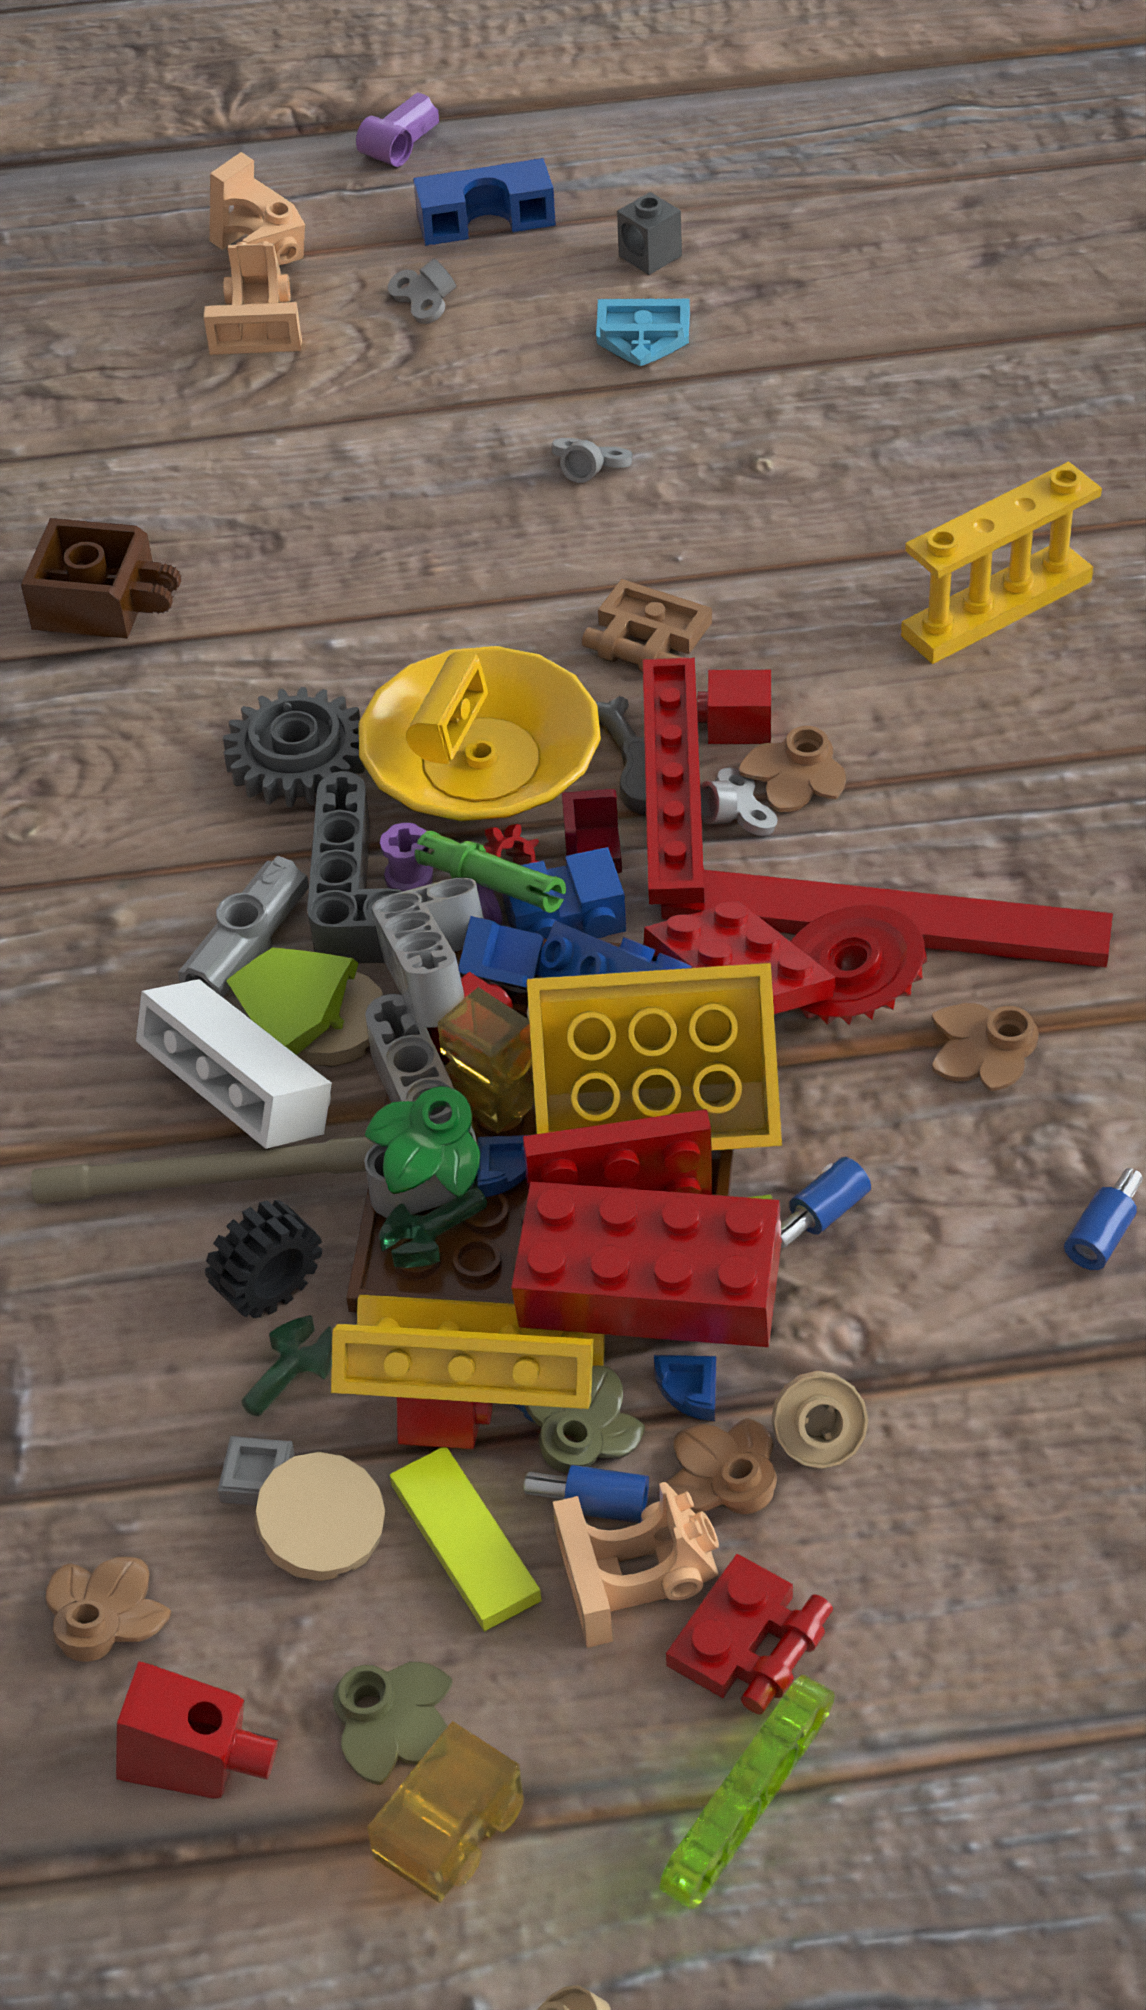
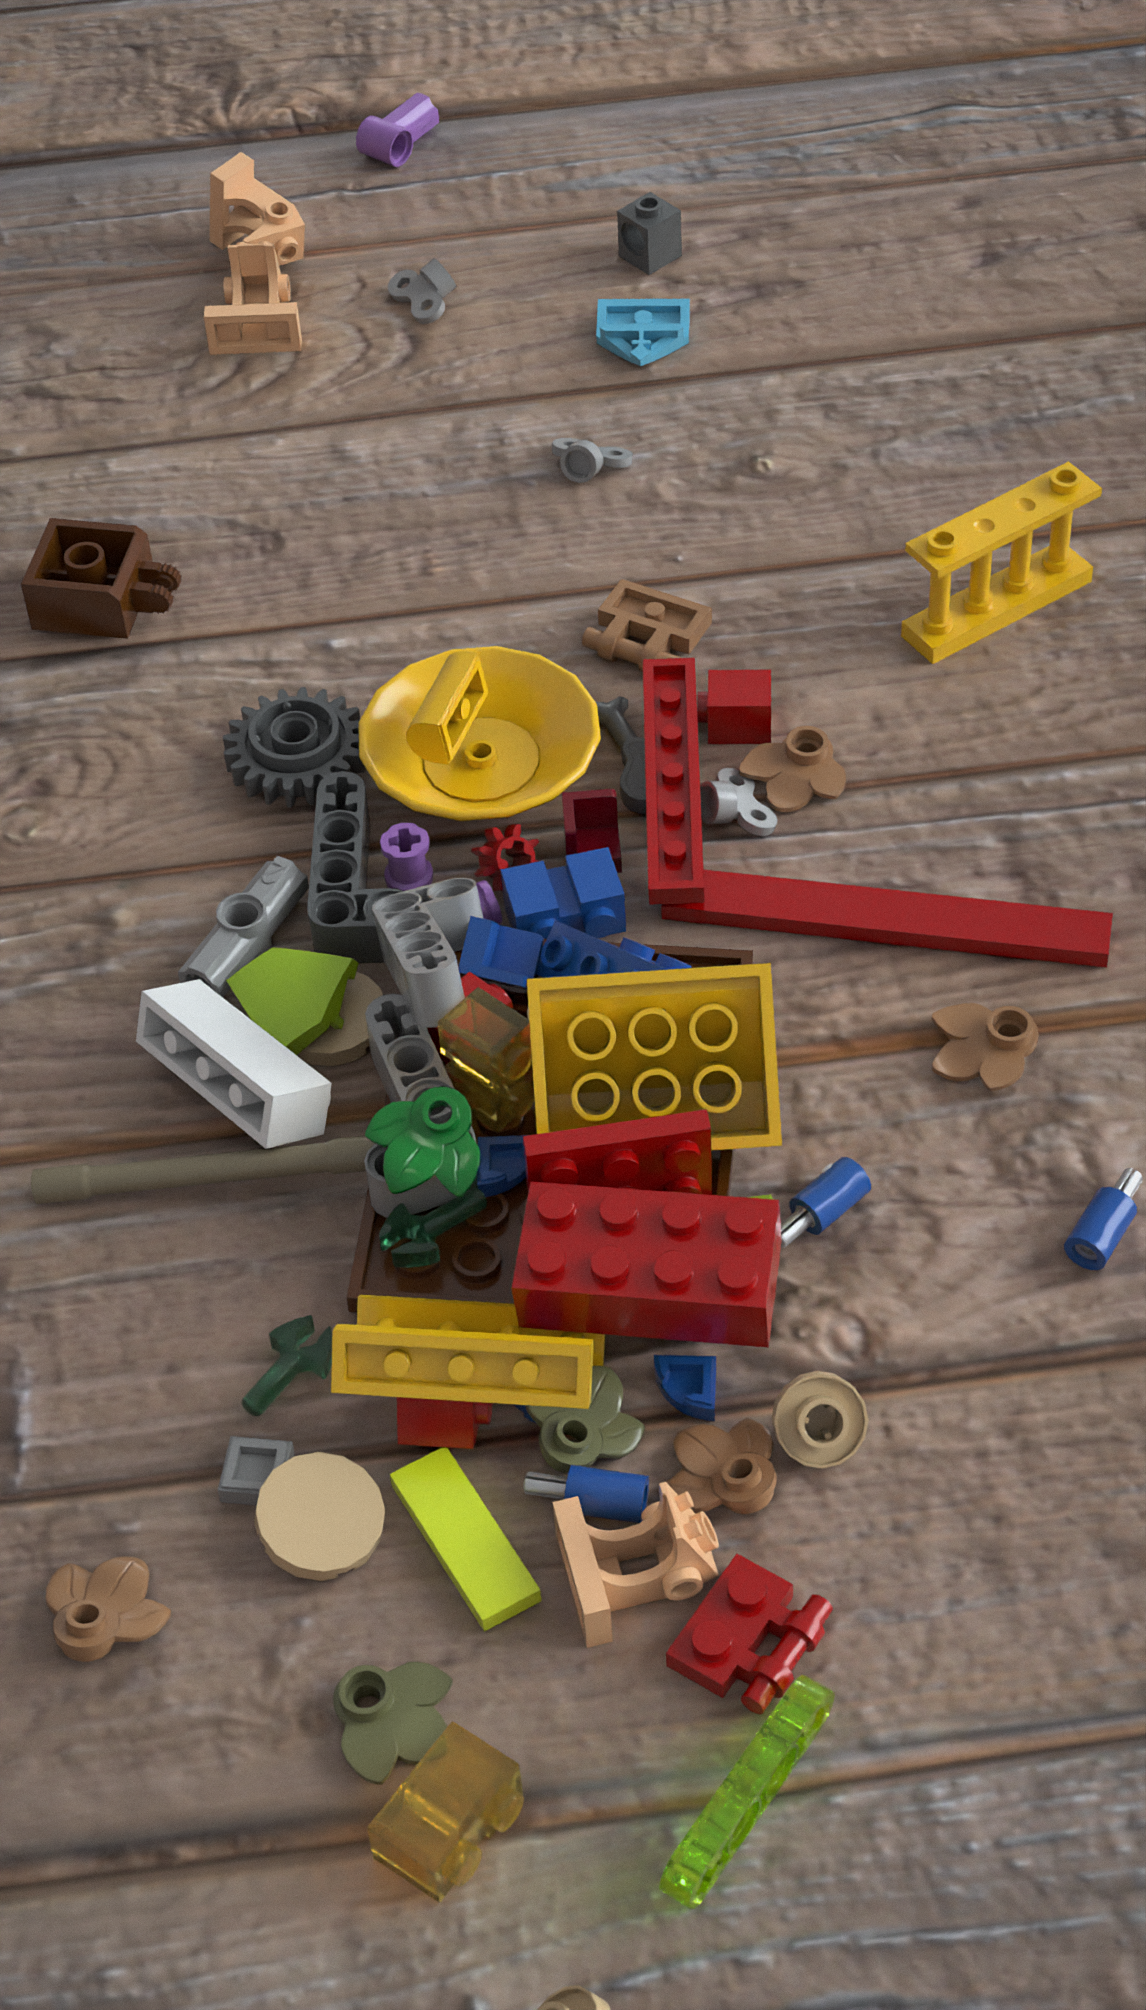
red torso [116,1661,279,1799] -> none
black tyre [205,1200,323,1318] -> none
blue arch [413,158,556,246] -> none
bright green pin [415,830,566,913] -> none
red plate [643,901,835,1015] -> none
red gear [790,905,928,1025] -> none

